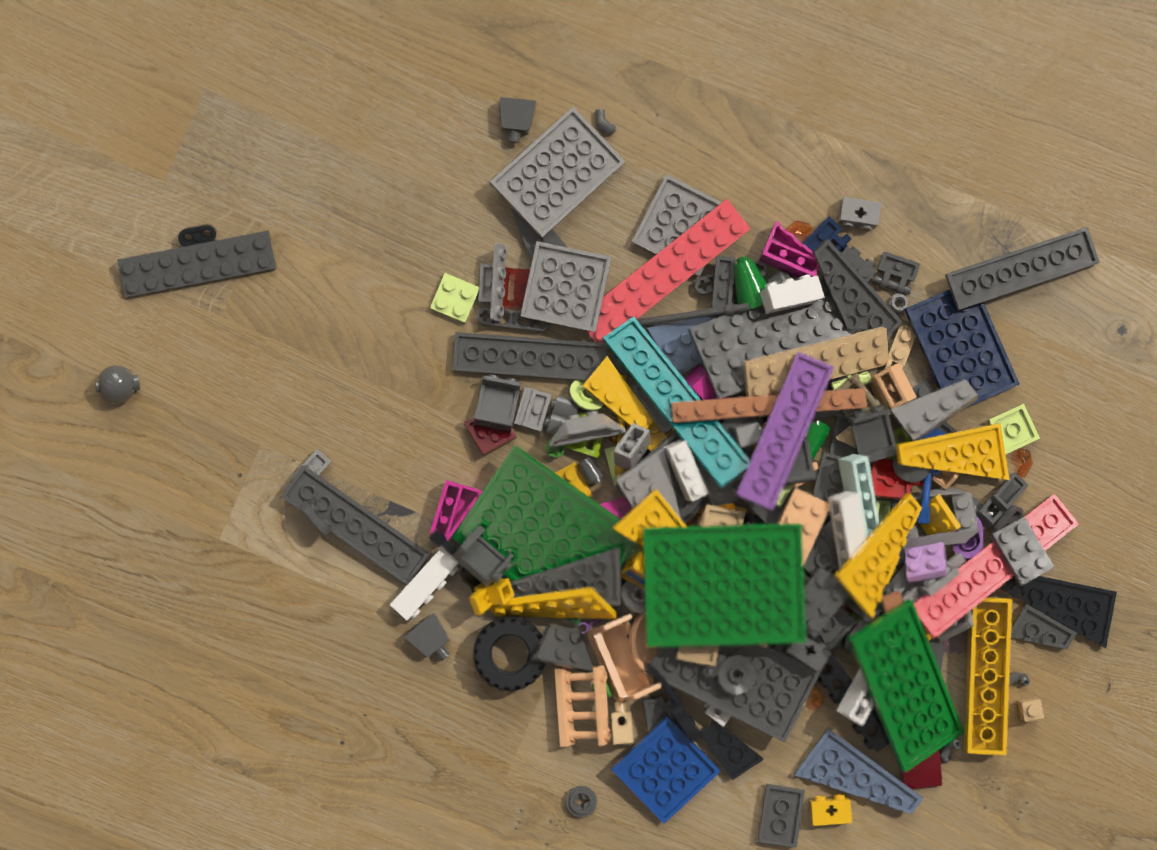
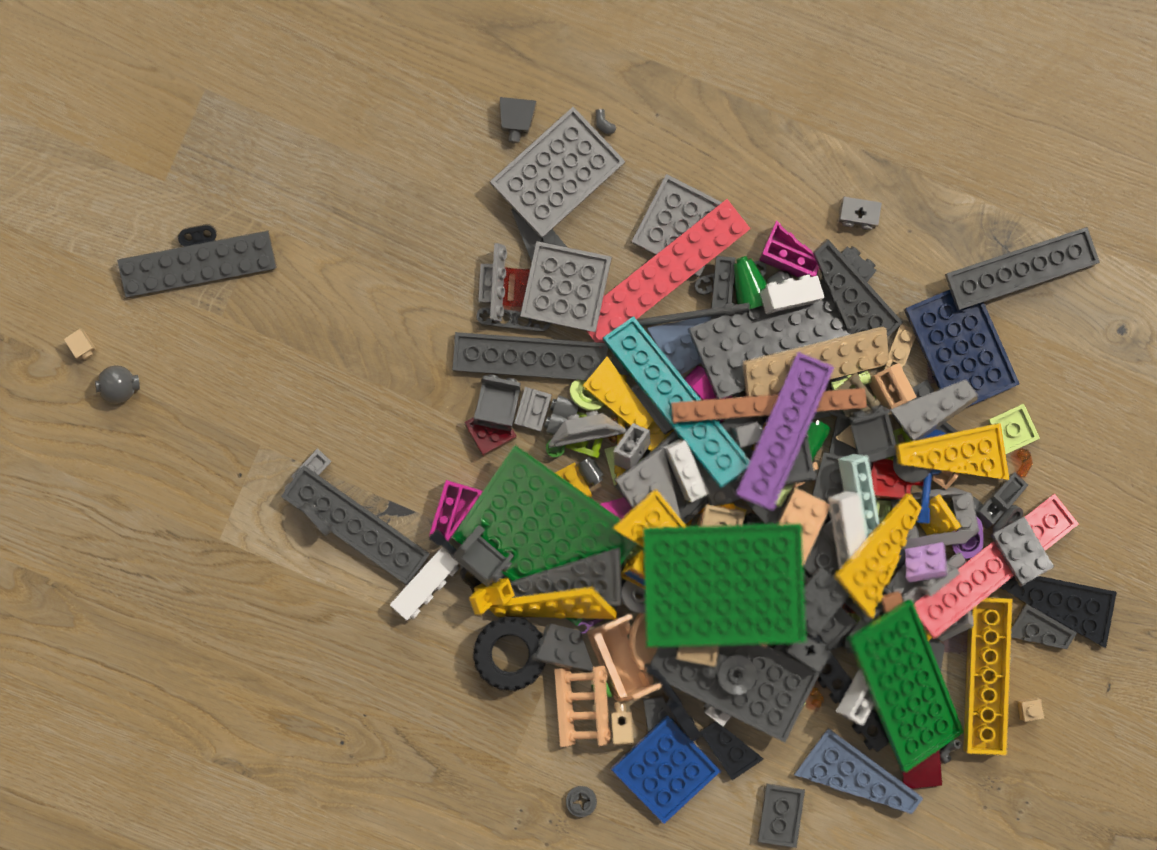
dark grey torso [405,612,450,661] -> none
yellowish green plate [430,273,479,323] -> none
clear orange arm [785,221,812,235] -> none
dark blue plate [802,216,852,252] -> none
yellow brick [809,794,852,826] -> none
dark grey plate [873,251,920,295] -> none
light grey plate [889,294,908,313] -> none
dark grey arm [1009,671,1030,687] -> none
none -> tan brick [64,329,97,360]

